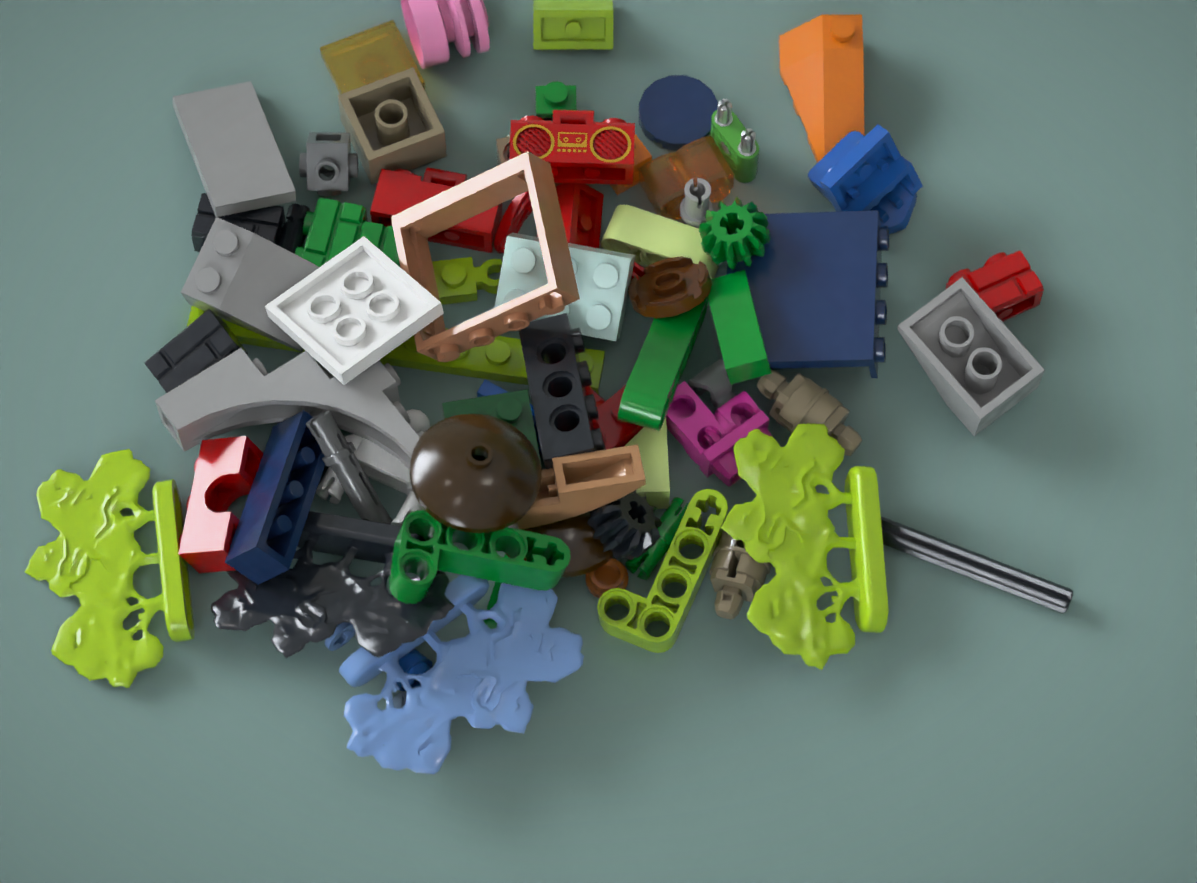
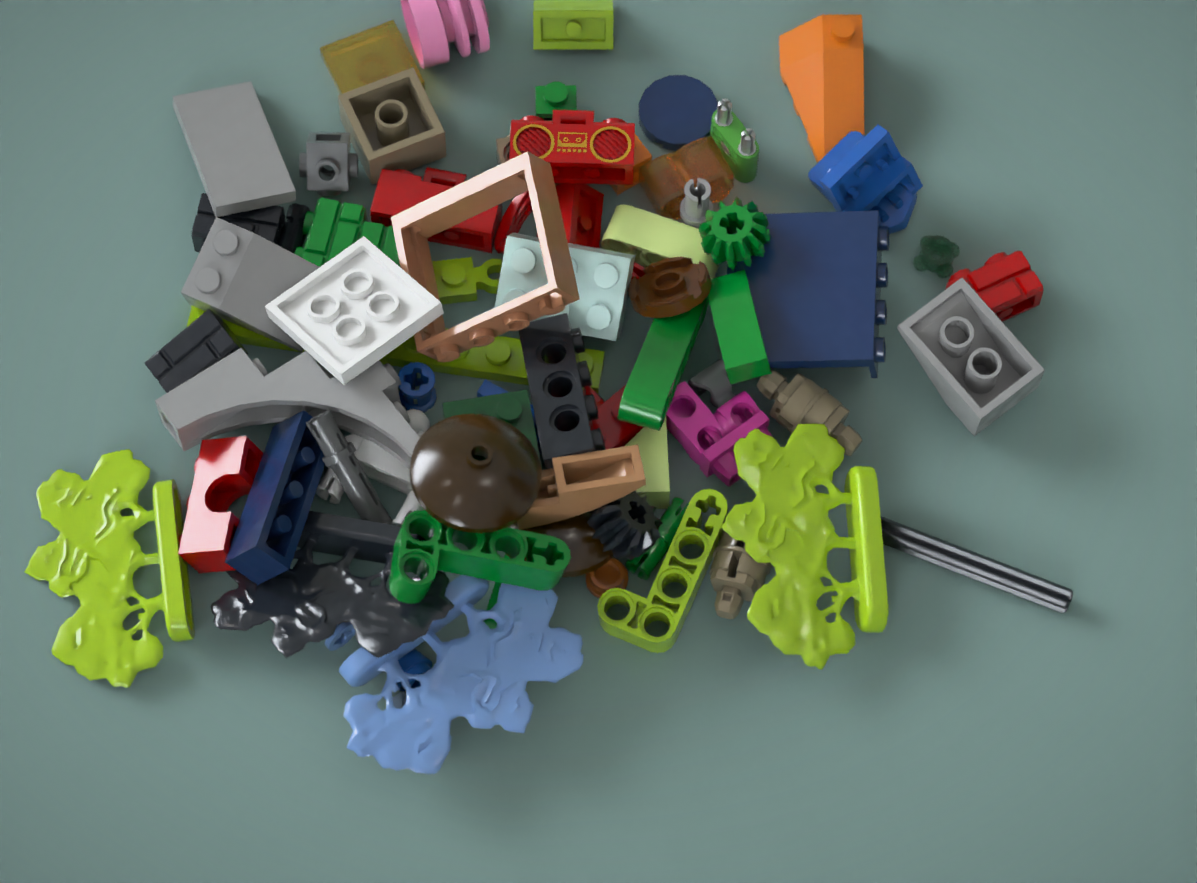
none -> blue bush [398,362,437,413]
none -> clear green plate [913,235,960,278]

